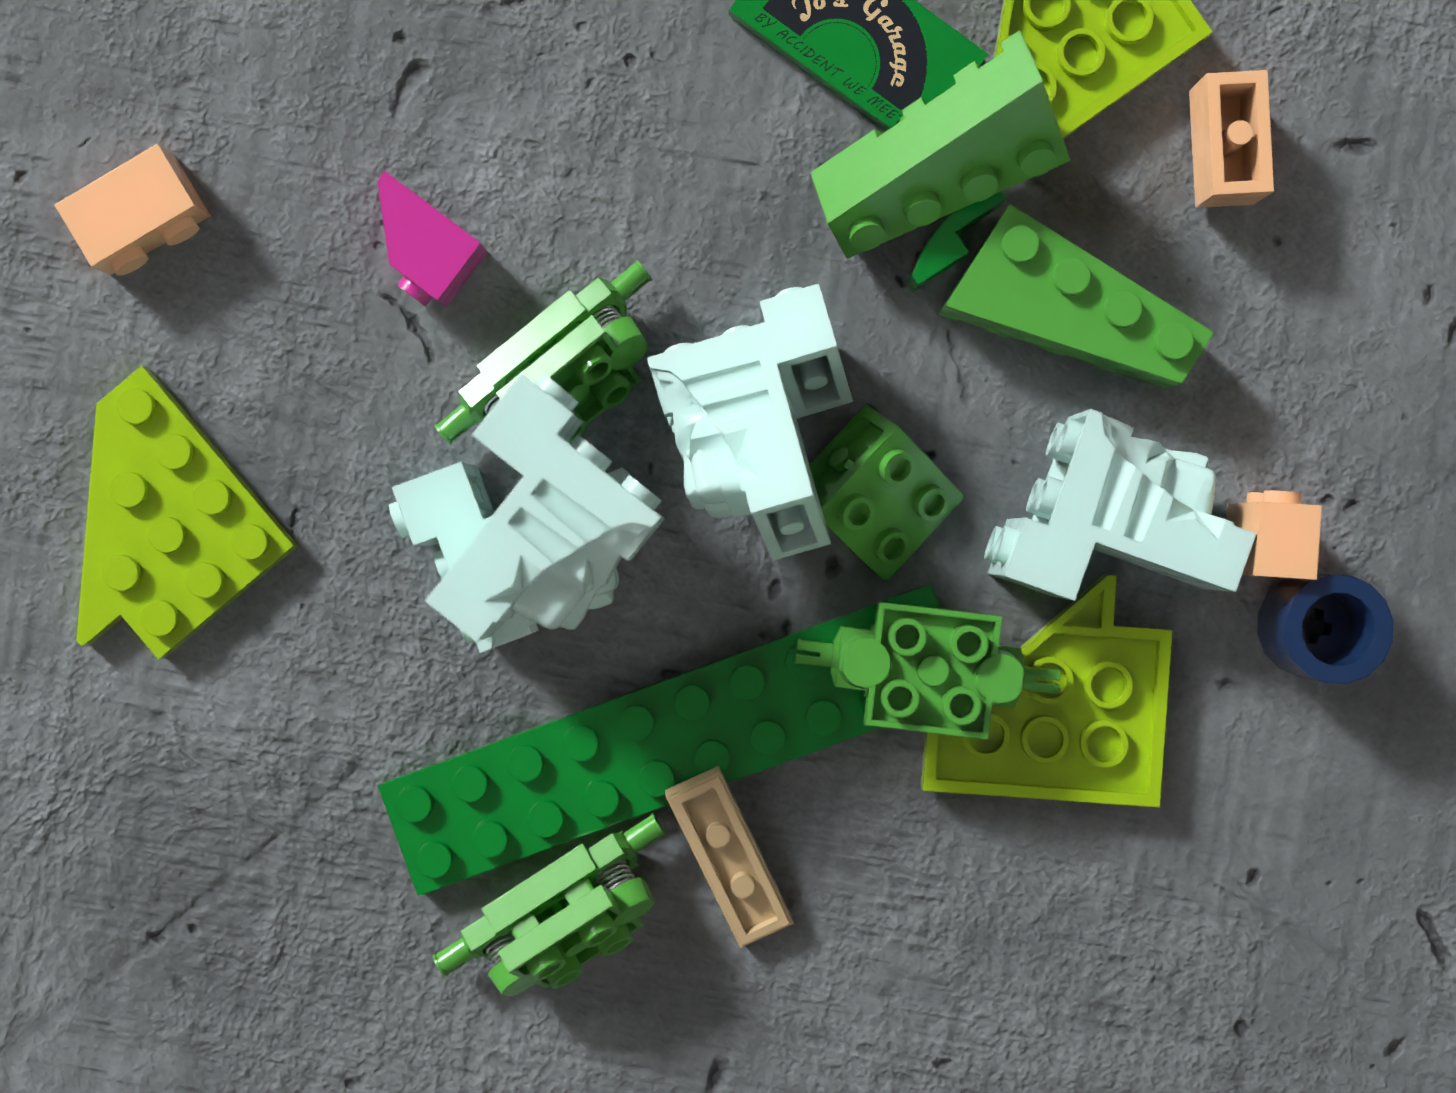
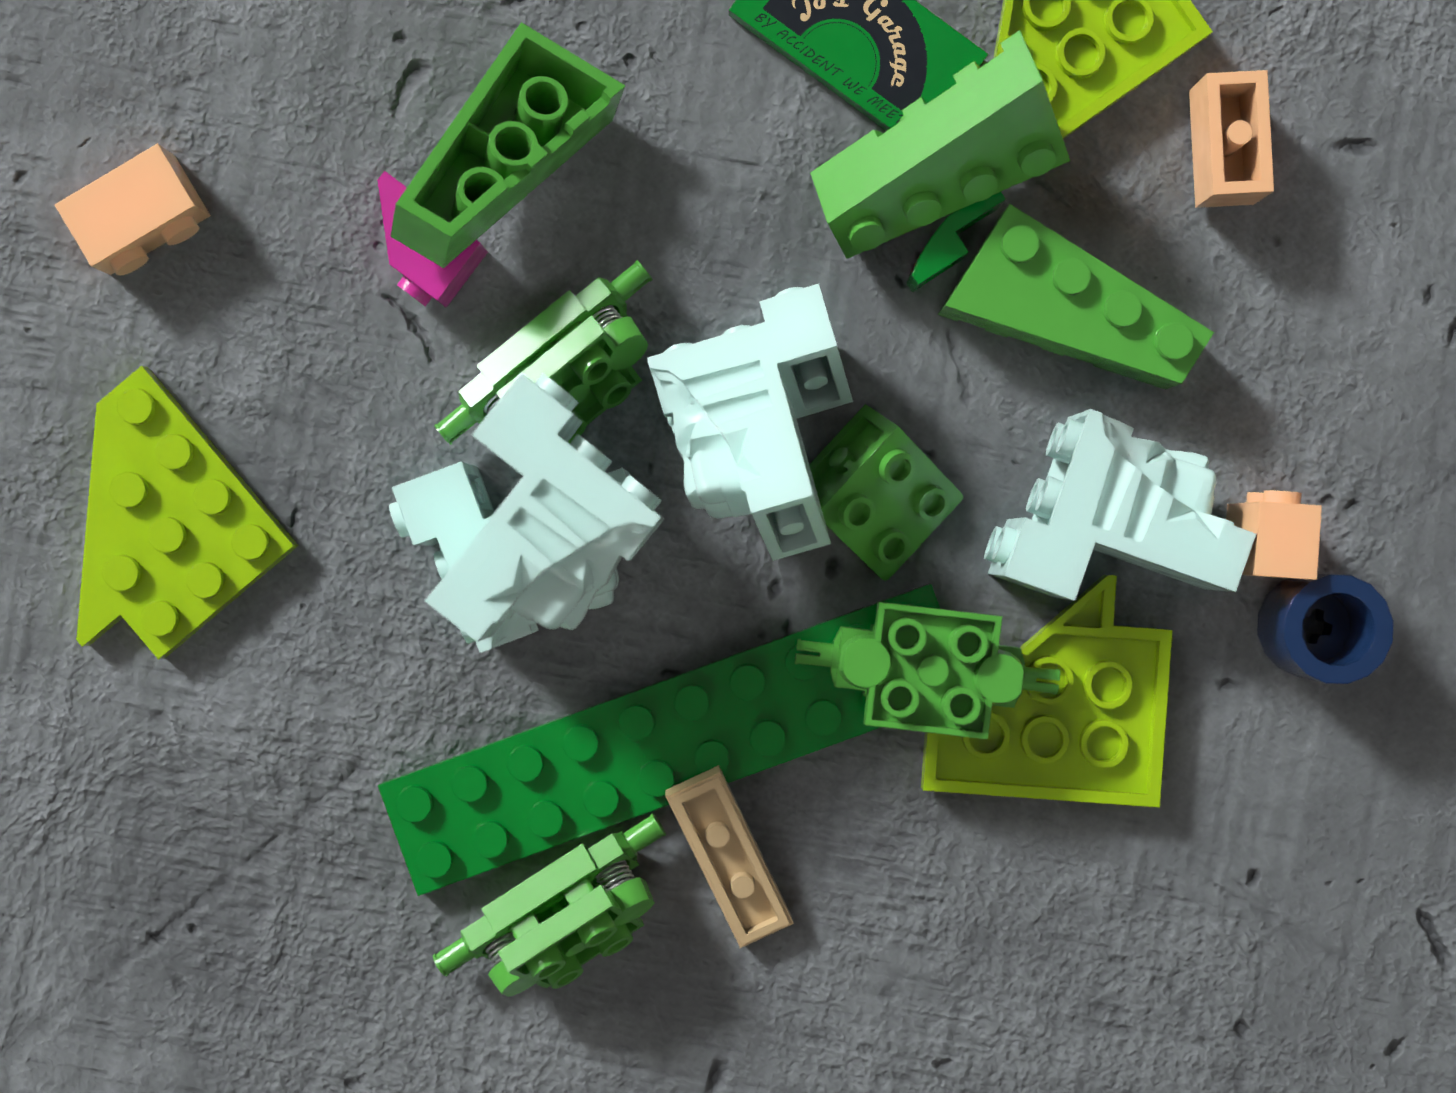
none -> bright green wedge [390,22,625,268]

